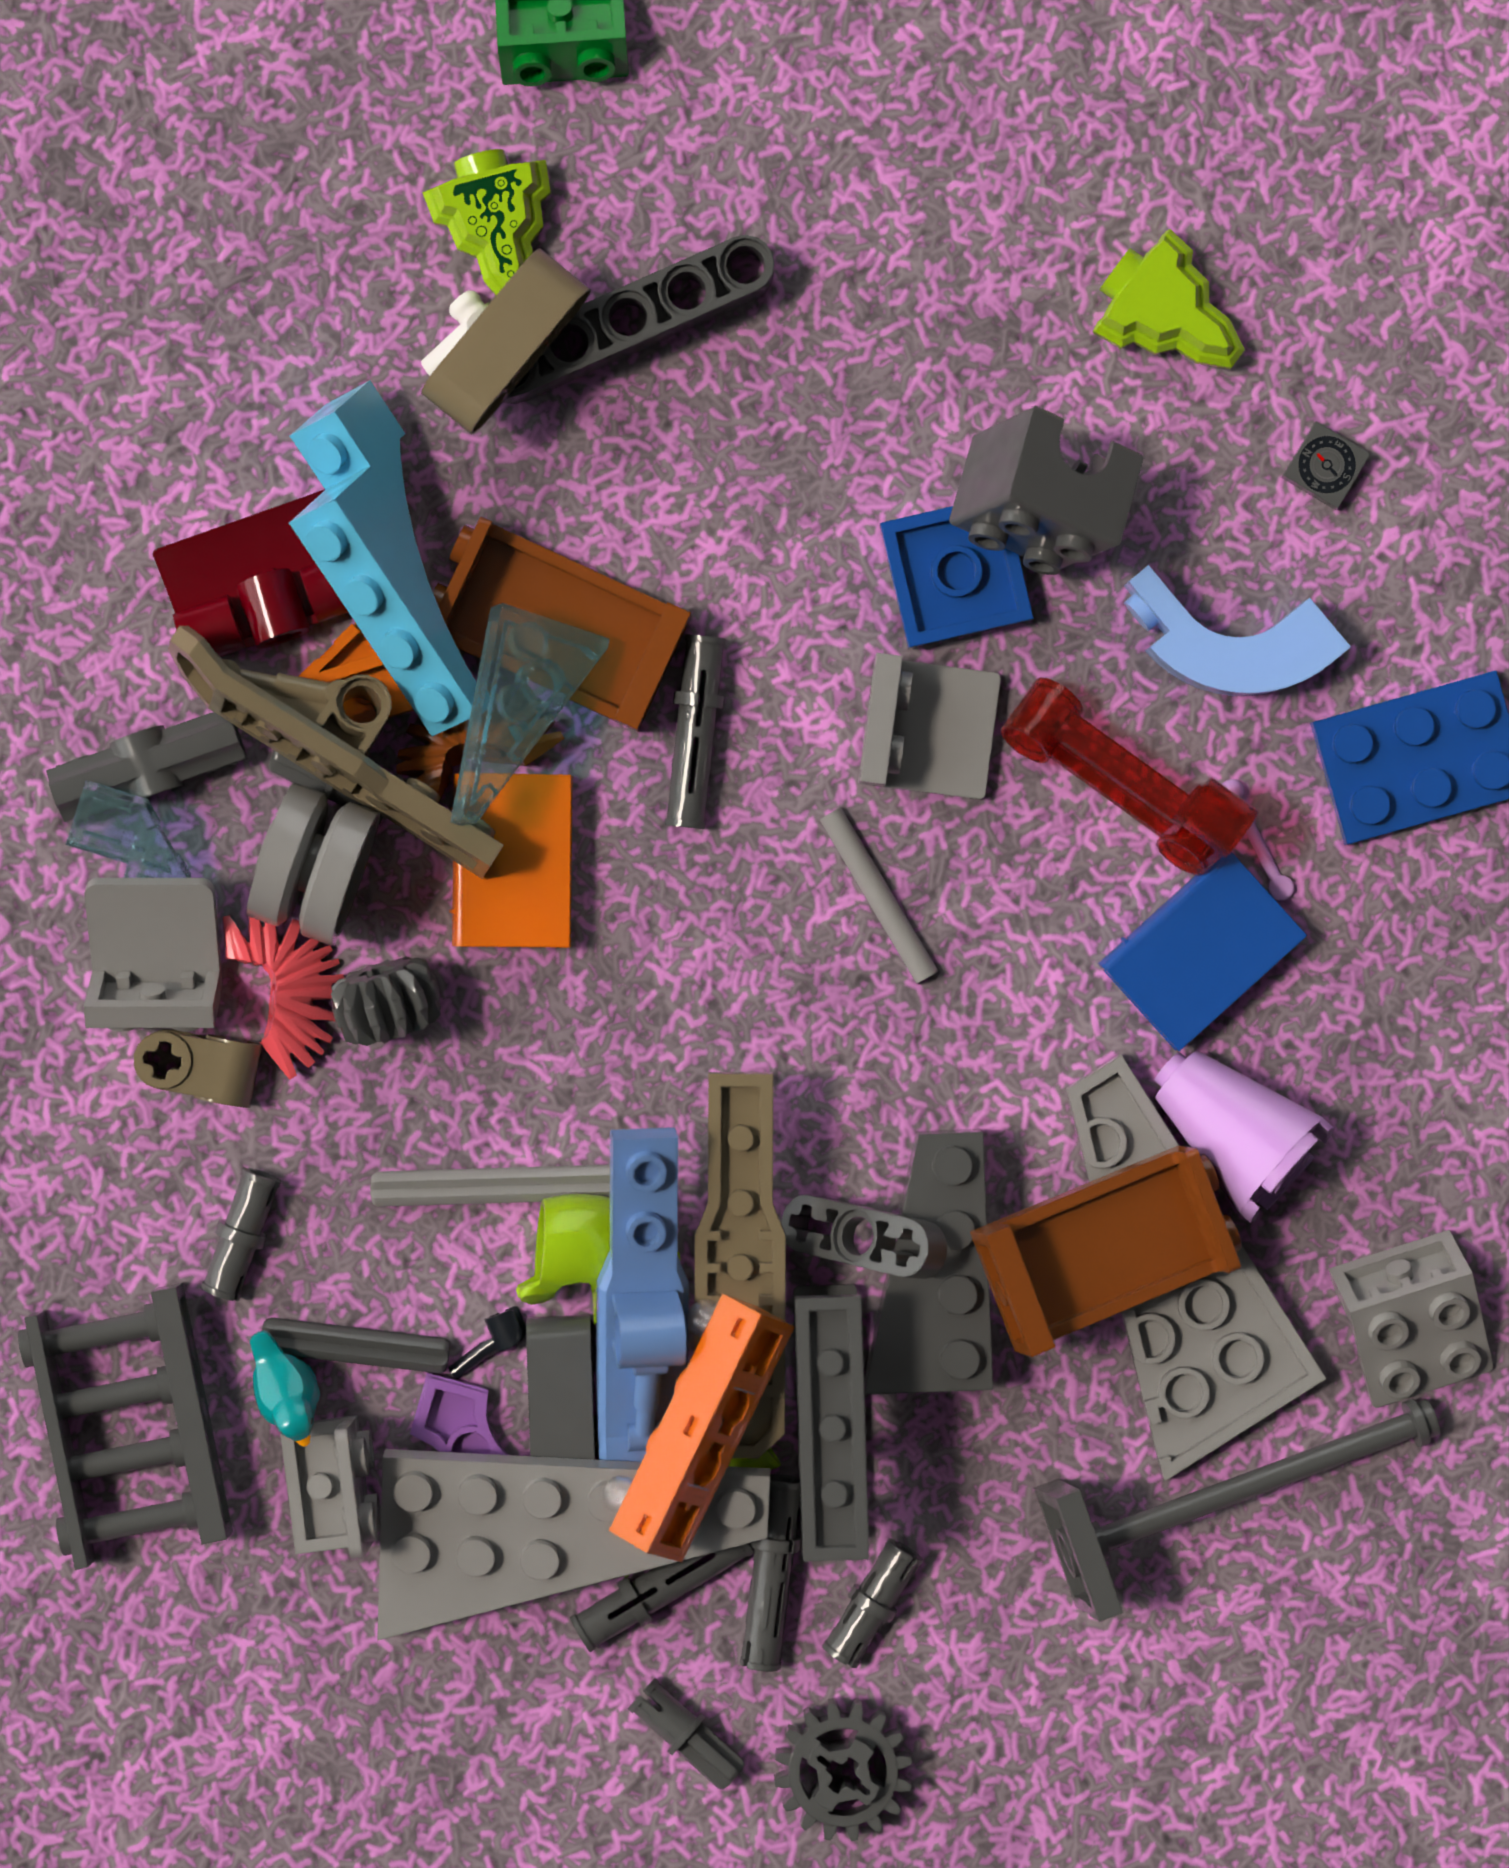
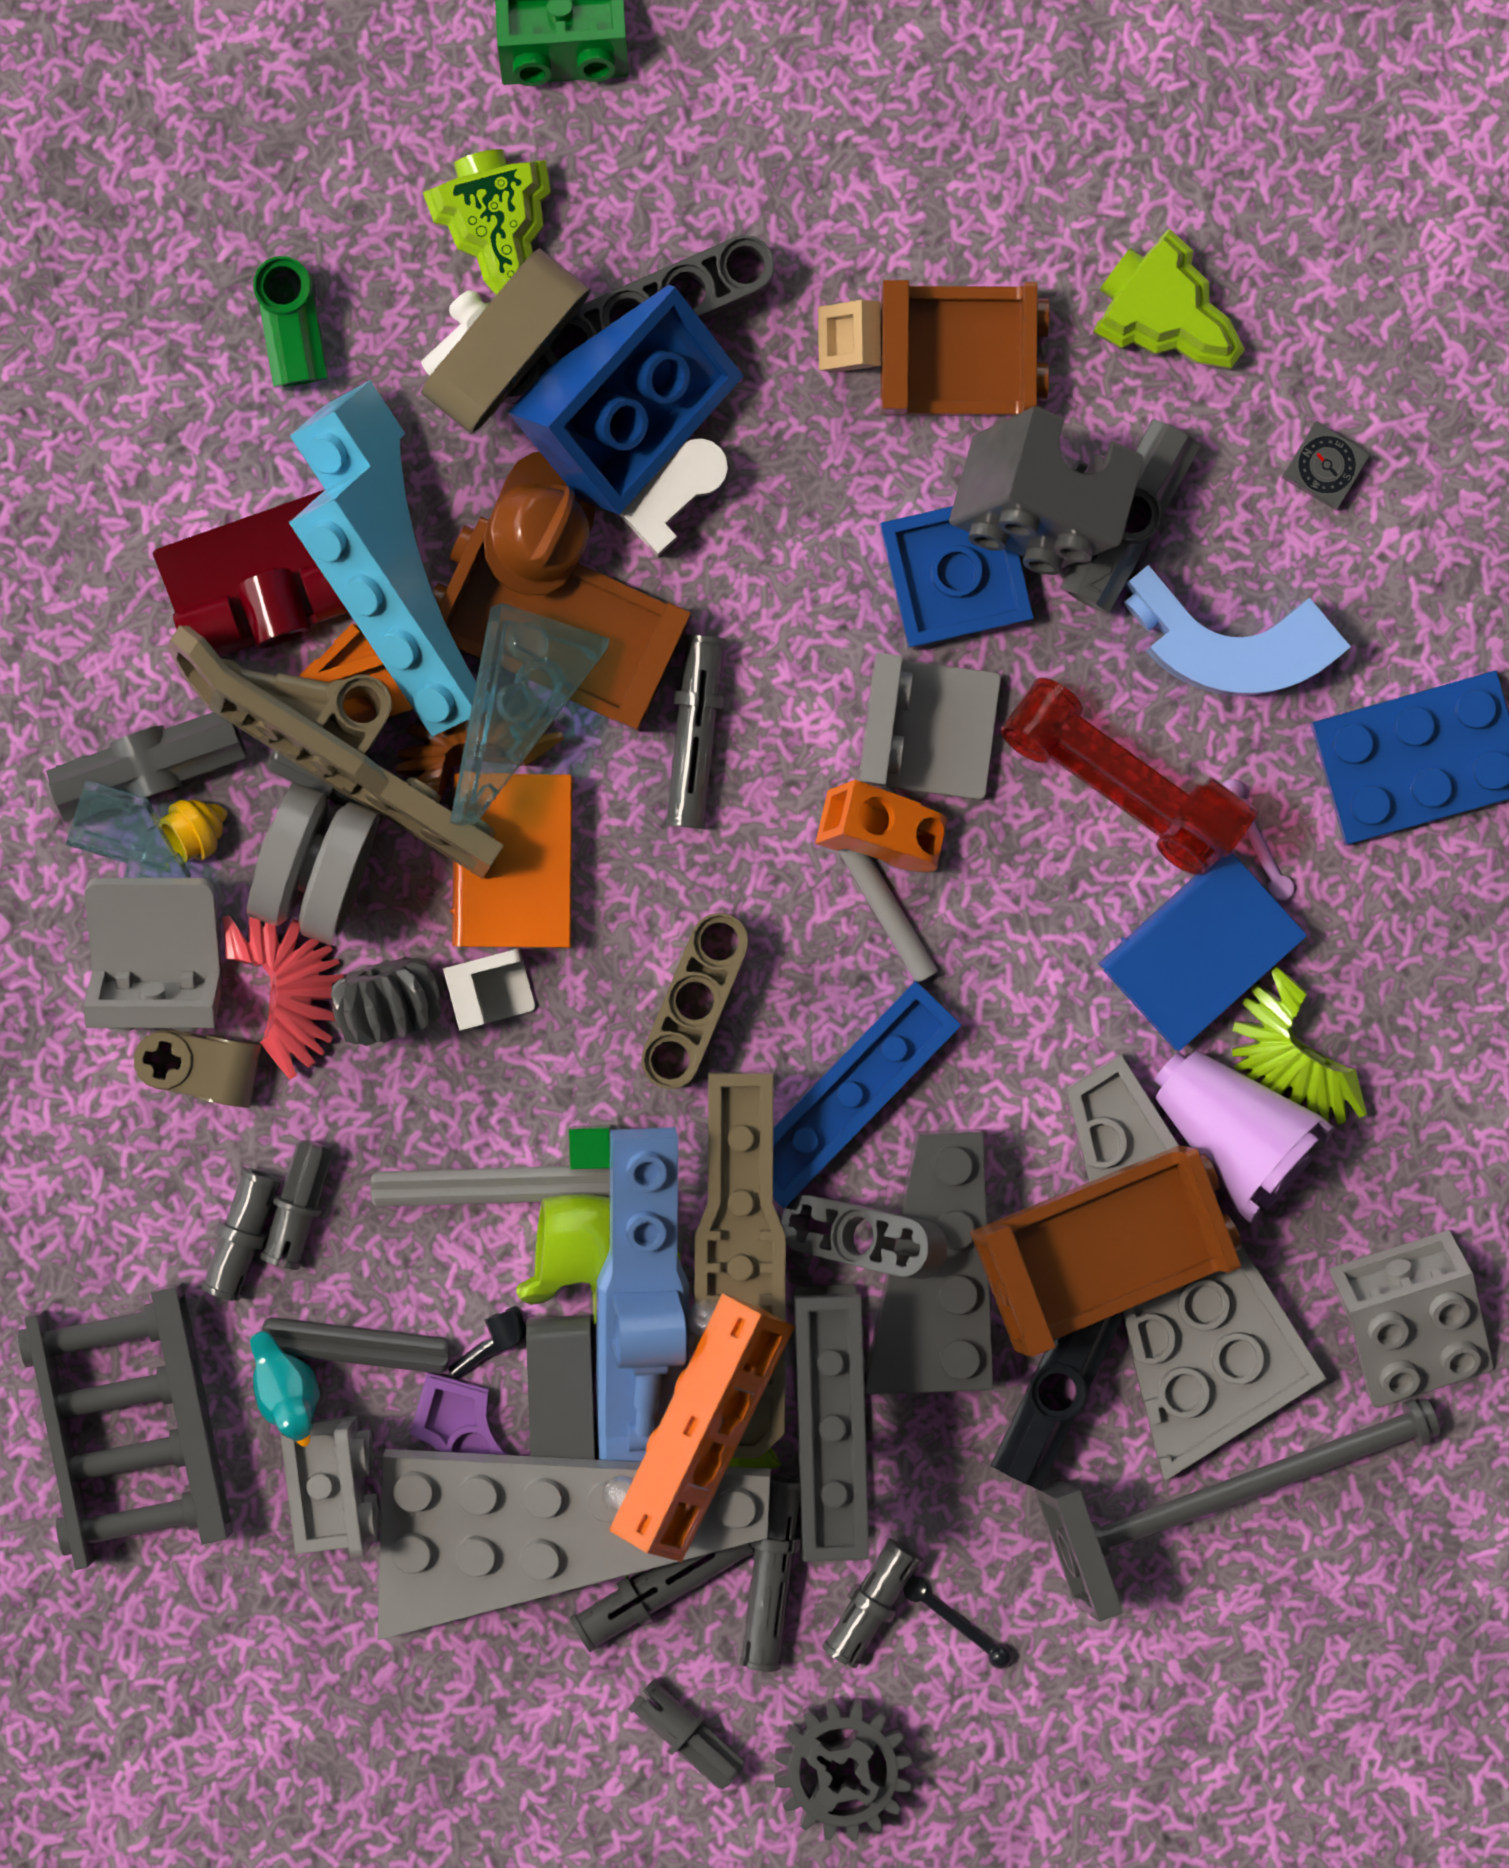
none -> yellow plate [159,800,227,863]
none -> green piece [253,256,329,388]
none -> dark grey axle [260,1140,333,1270]
none -> white panel [443,948,535,1031]
none -> dark orange piece [483,452,595,596]
none -> blue slope [508,285,744,515]
none -> green piece [569,1125,611,1169]
none -> white leg [619,438,728,557]
none -> dark tan beam [641,913,748,1089]
none -> blue plate [773,981,961,1209]
none -> orange leg [815,780,948,872]
none -> tan plate [818,300,881,372]
none -> dark orange panel [880,280,1049,416]
none -> black hinge [903,1576,1013,1669]
none -> black piece [990,1314,1123,1490]
none -> dark grey piece [1060,418,1201,615]
none -> lime hair [1232,965,1367,1125]

